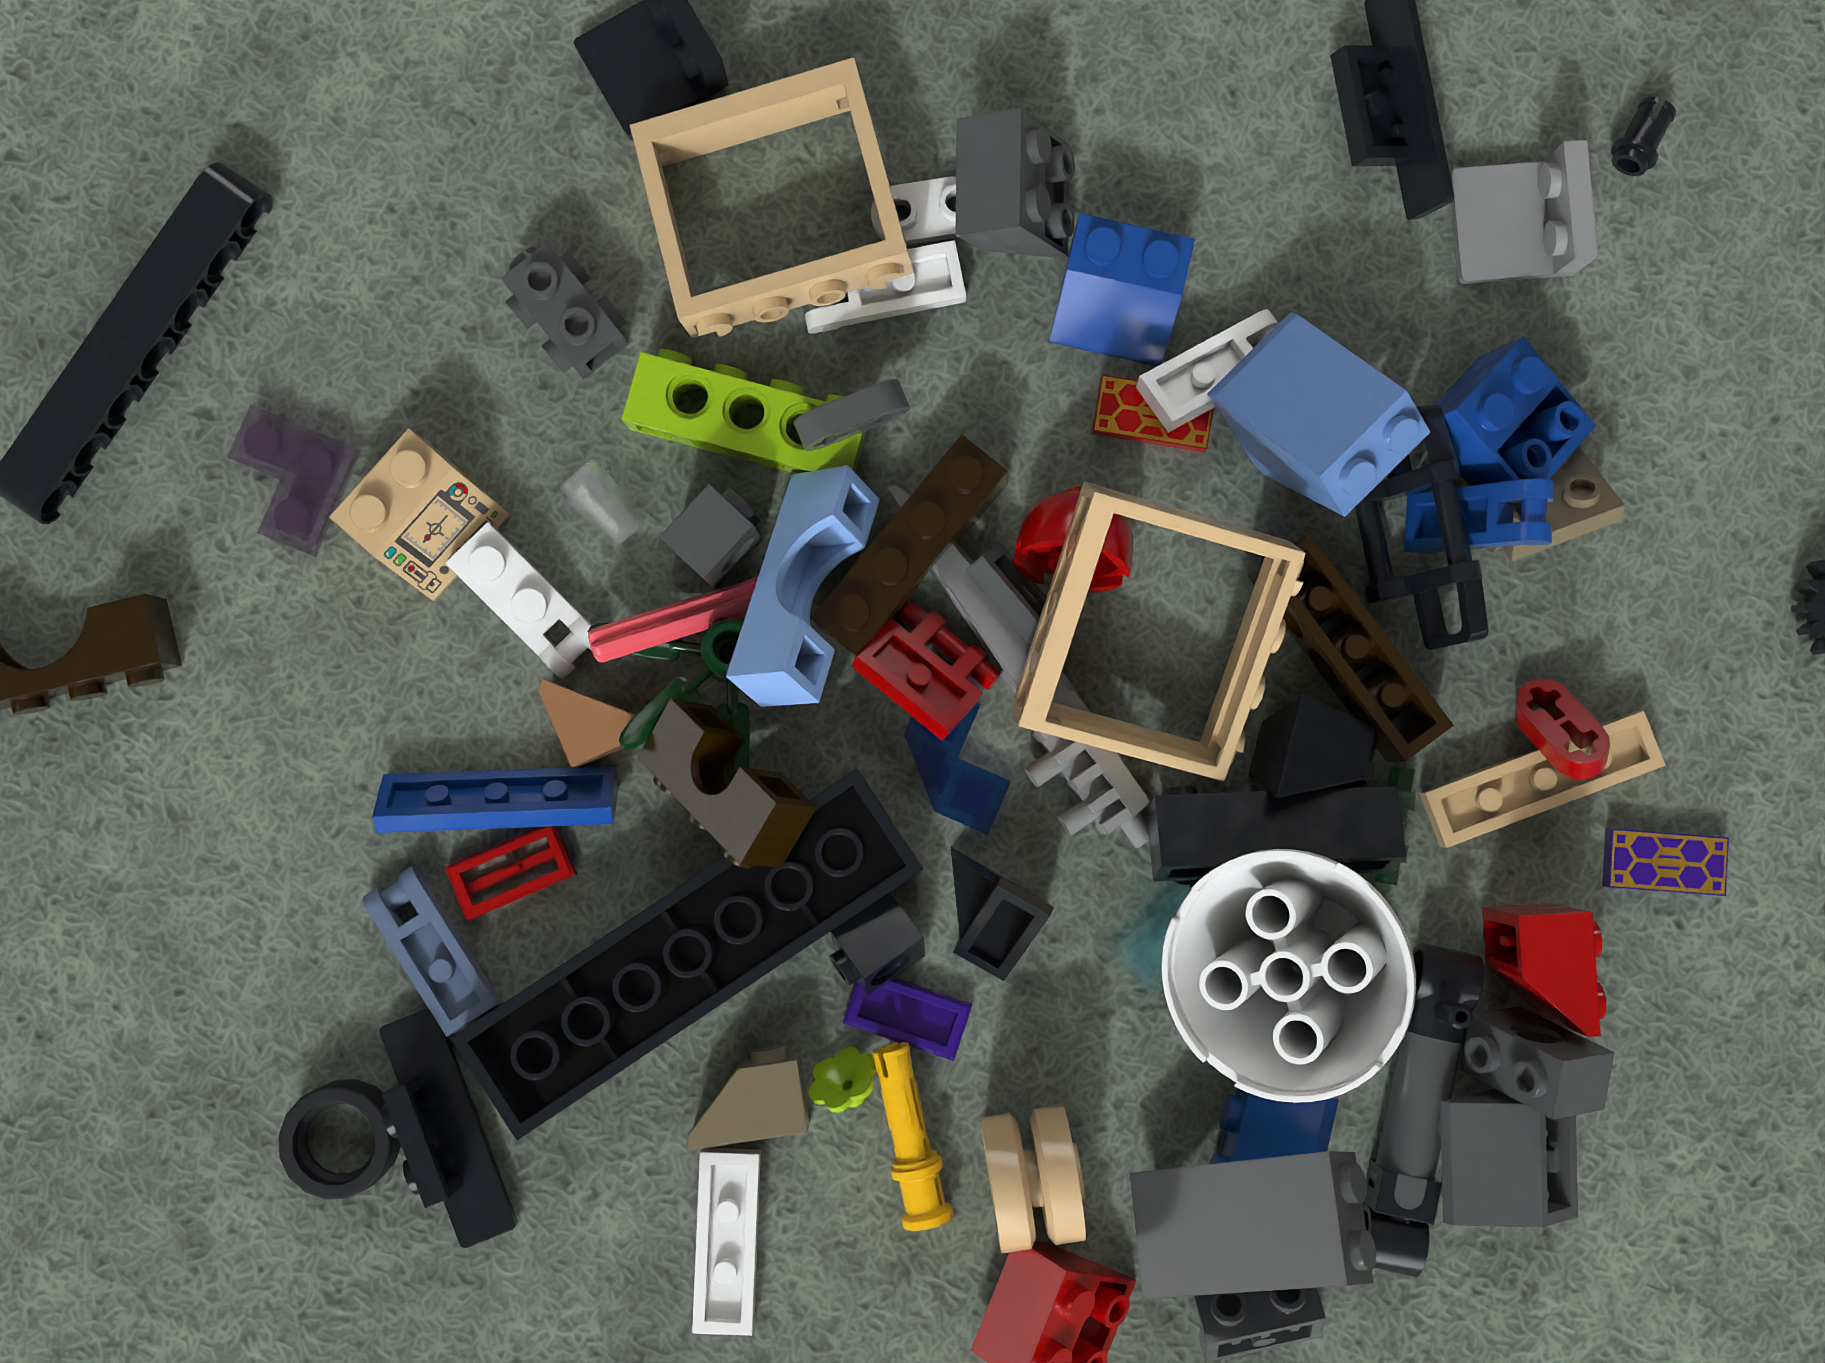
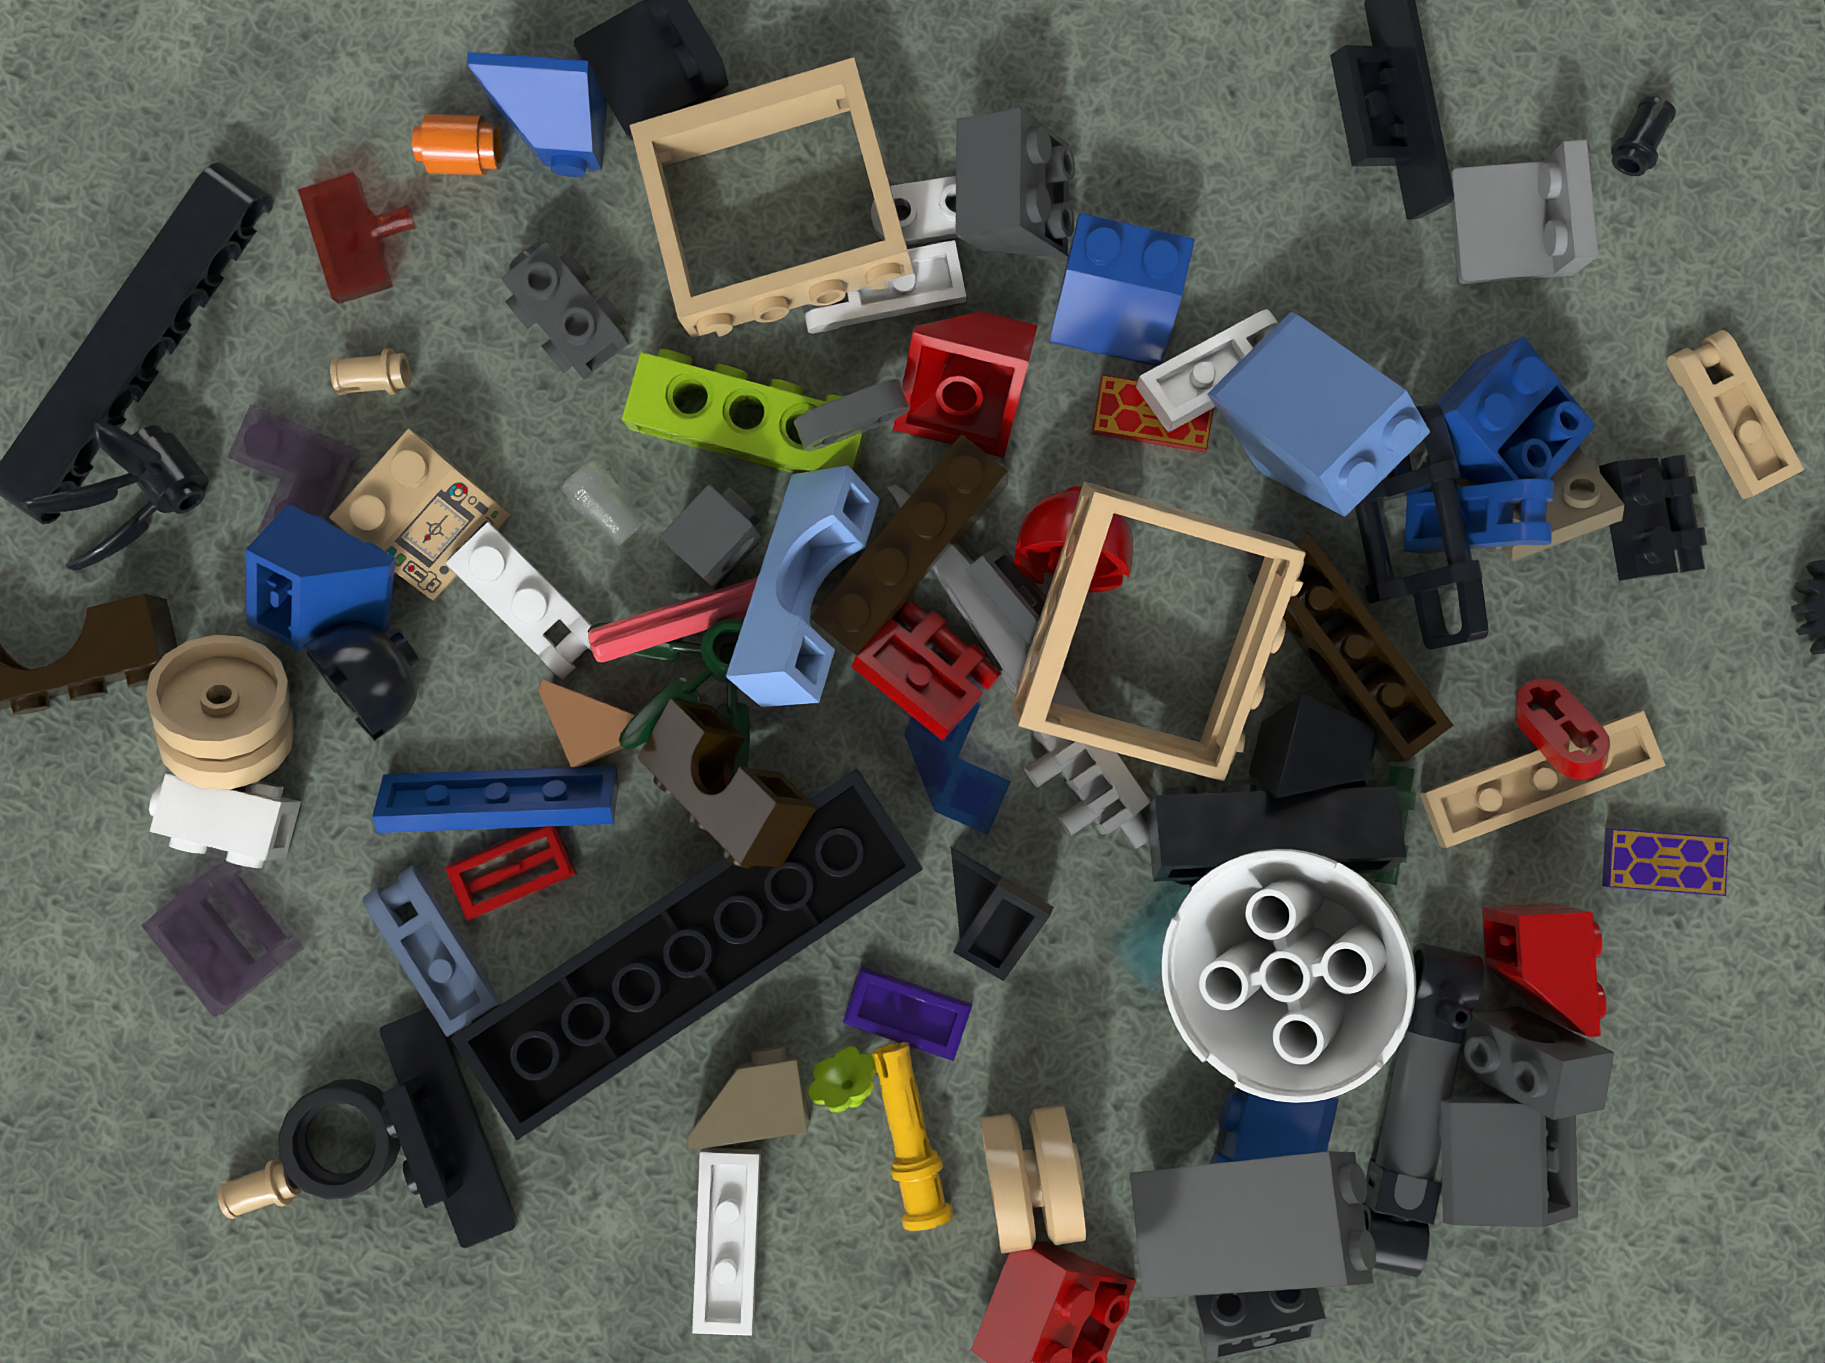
black brick [829,892,925,996] -> none
none -> black plant [20,423,209,570]
none -> clear purple plate [141,859,305,1018]
none -> tan wheel [145,635,295,790]
none -> white brick [149,773,301,868]
none -> tan pin [217,1158,302,1219]
none -> blue slope [246,504,396,651]
none -> clear red plate [298,172,416,304]
none -> black cylinder [303,621,419,741]
none -> tan pin [330,348,411,395]
none -> orange brick [412,114,502,175]
none -> slope [467,52,607,177]
none -> red slope [893,311,1038,458]
none -> black plate [1599,455,1707,581]
none -> tan plate [1666,330,1804,499]

